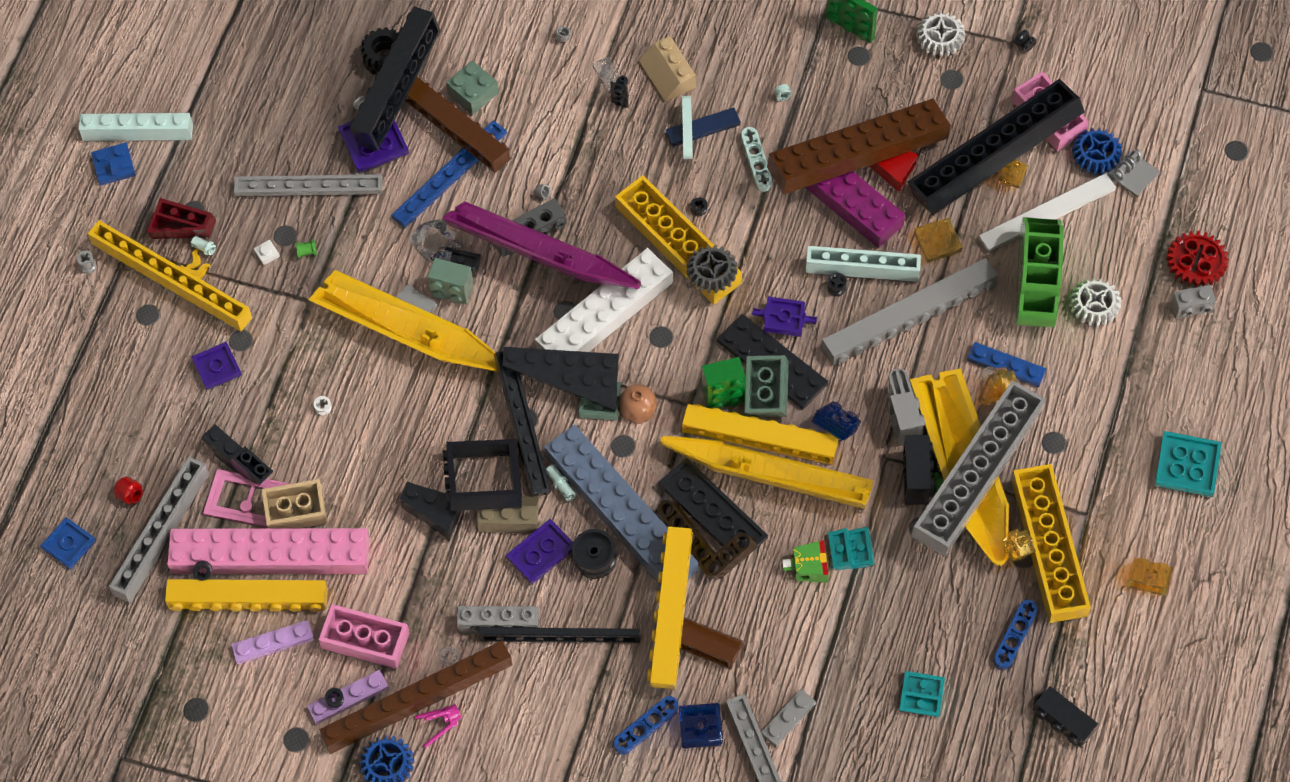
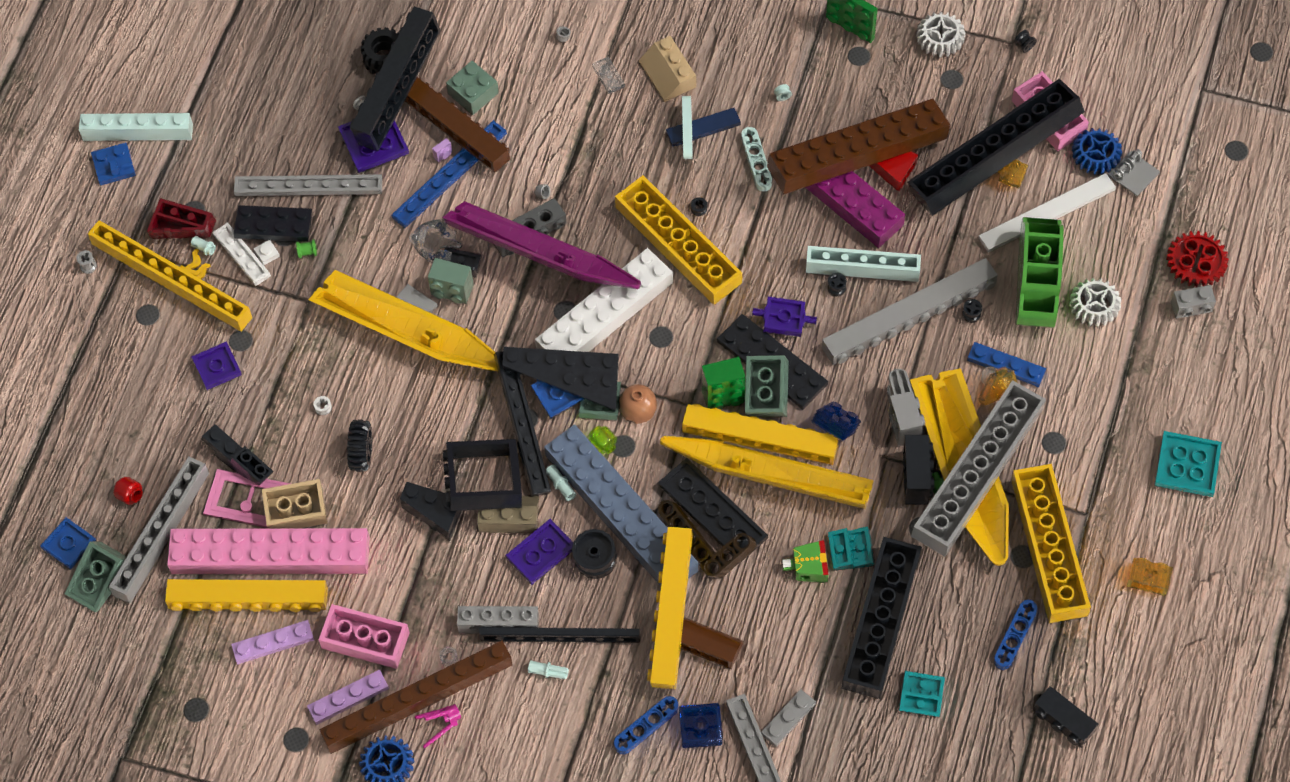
black bush [193,560,212,580] -> none
black bush [325,688,344,708] -> none
black hinge [610,75,629,108] -> none
dark grey gear [687,244,738,294] -> none
clear yellow plate [913,217,963,263] -> none
clear yellow brick [1002,529,1036,563] -> none
none -> sand green slope [64,541,127,612]
none -> white tile [212,222,271,286]
none -> black plate [233,205,313,242]
none -> black gear [347,419,373,472]
none -> lavender plate [432,138,452,163]
none -> light aqua axle [528,660,569,679]
none -> blue hinge [531,381,584,419]
none -> clear neon green head [589,426,617,454]
none -> black brick [841,536,922,699]
none -> black wheel [962,299,982,323]

